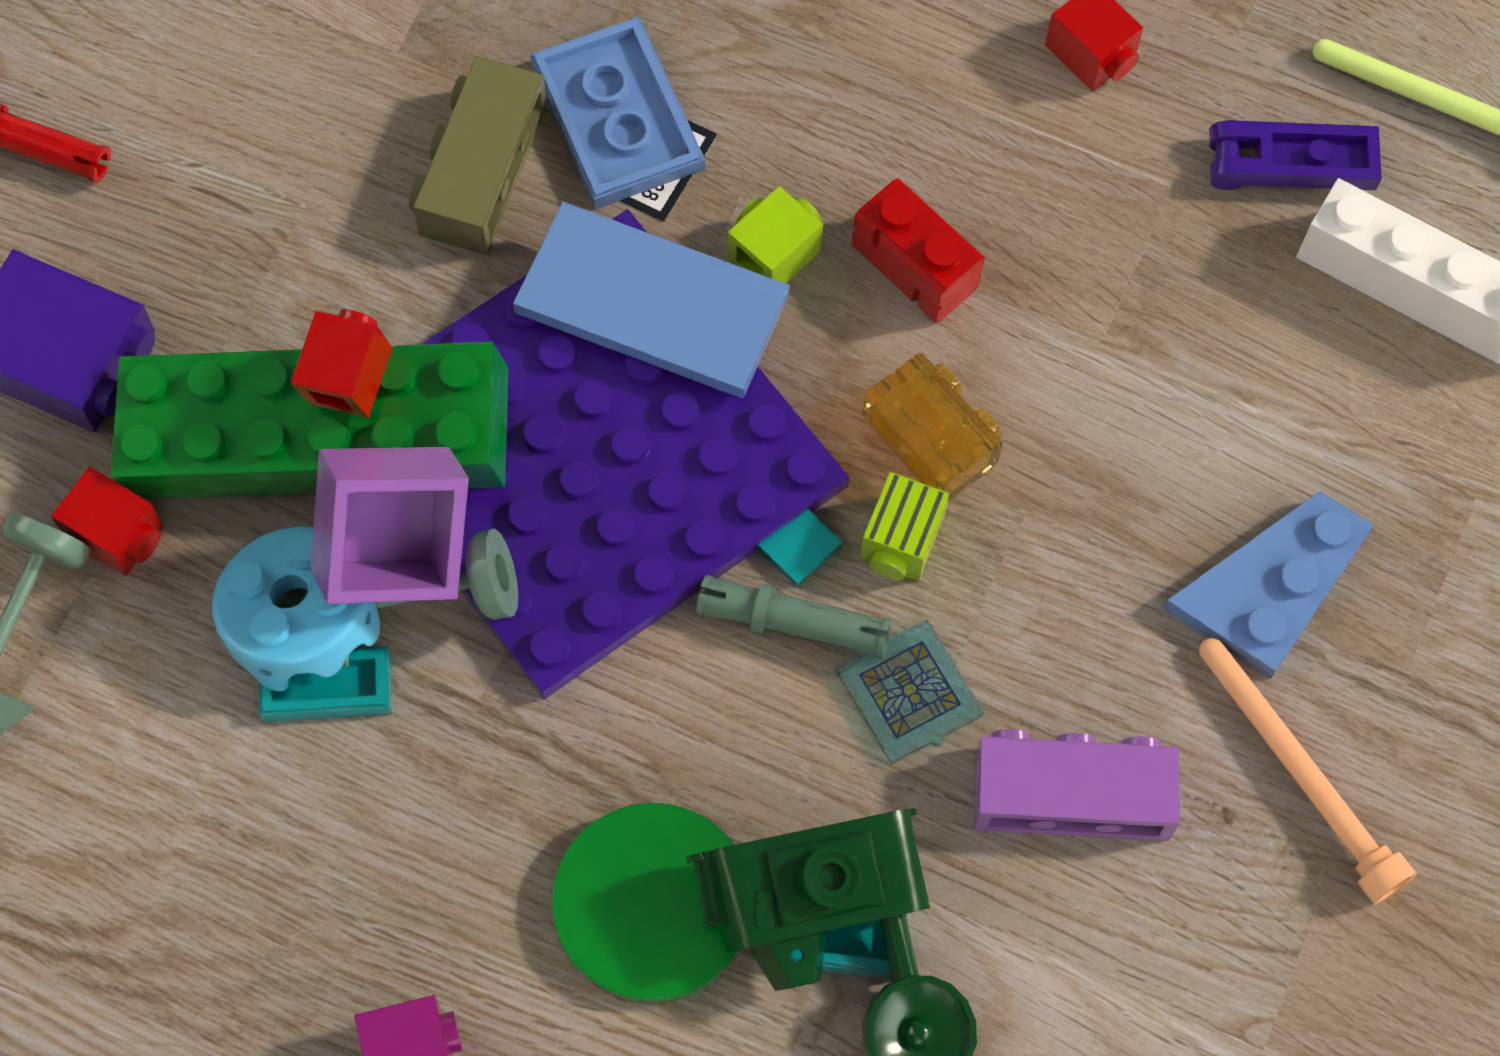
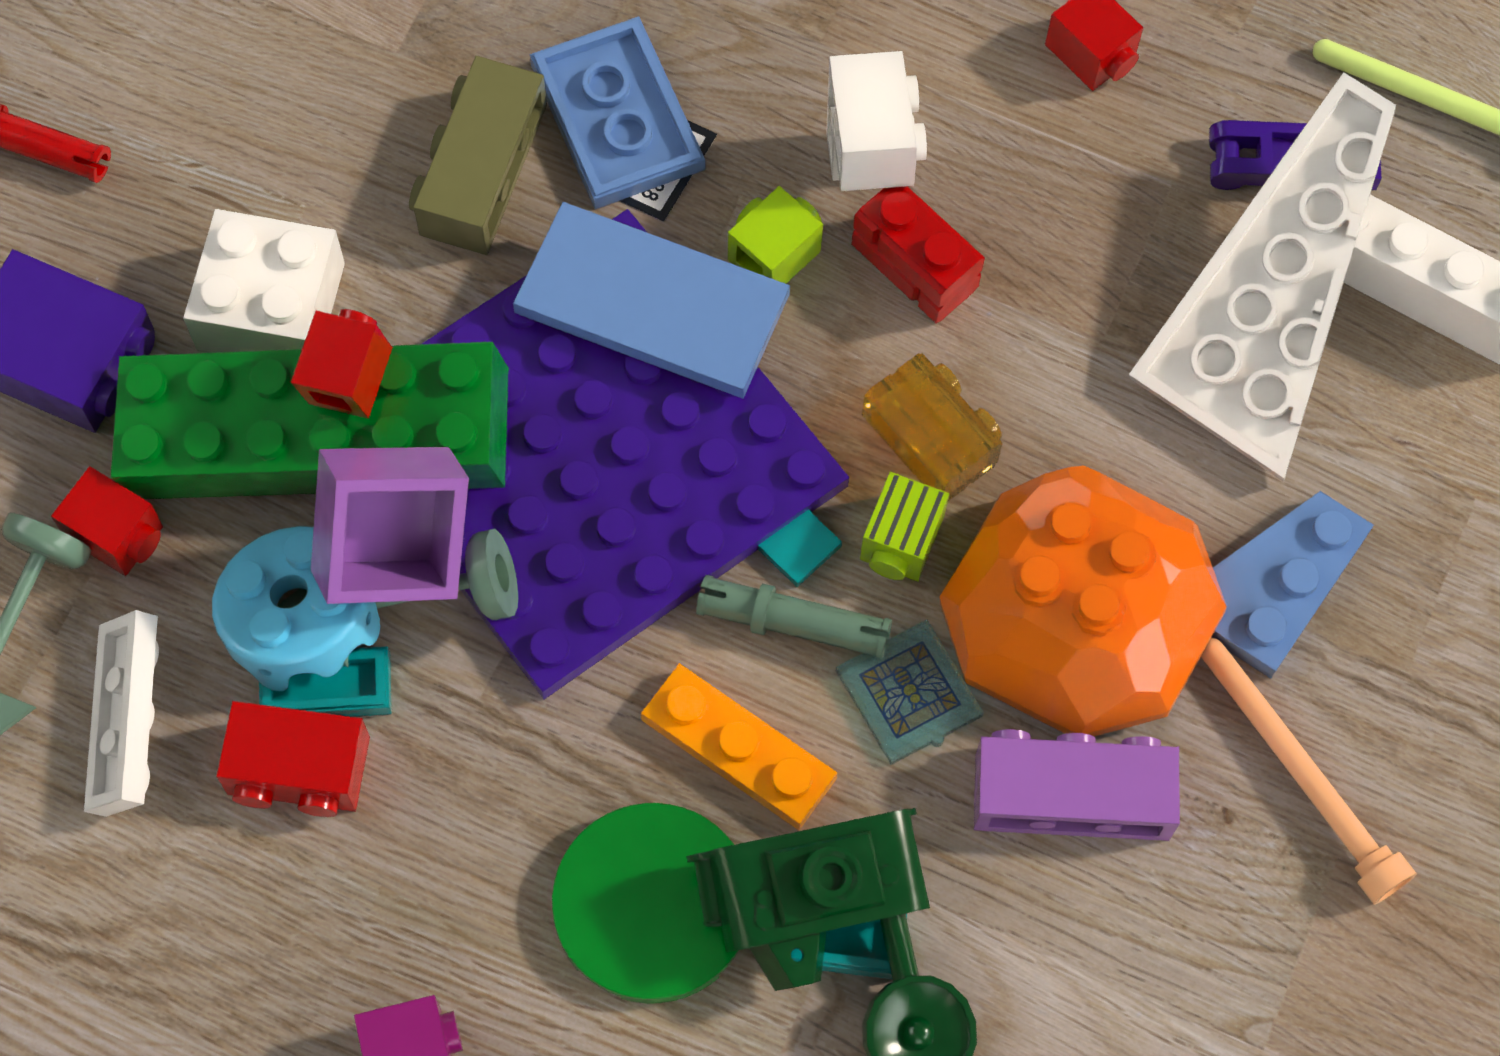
none -> white plate [84,610,159,817]
none -> white brick [183,209,345,353]
none -> red brick [216,701,370,817]
none -> light orange plate [641,663,837,830]
none -> white brick [826,51,927,191]
none -> orange rock [939,465,1227,737]
none -> white wing [1129,72,1396,482]

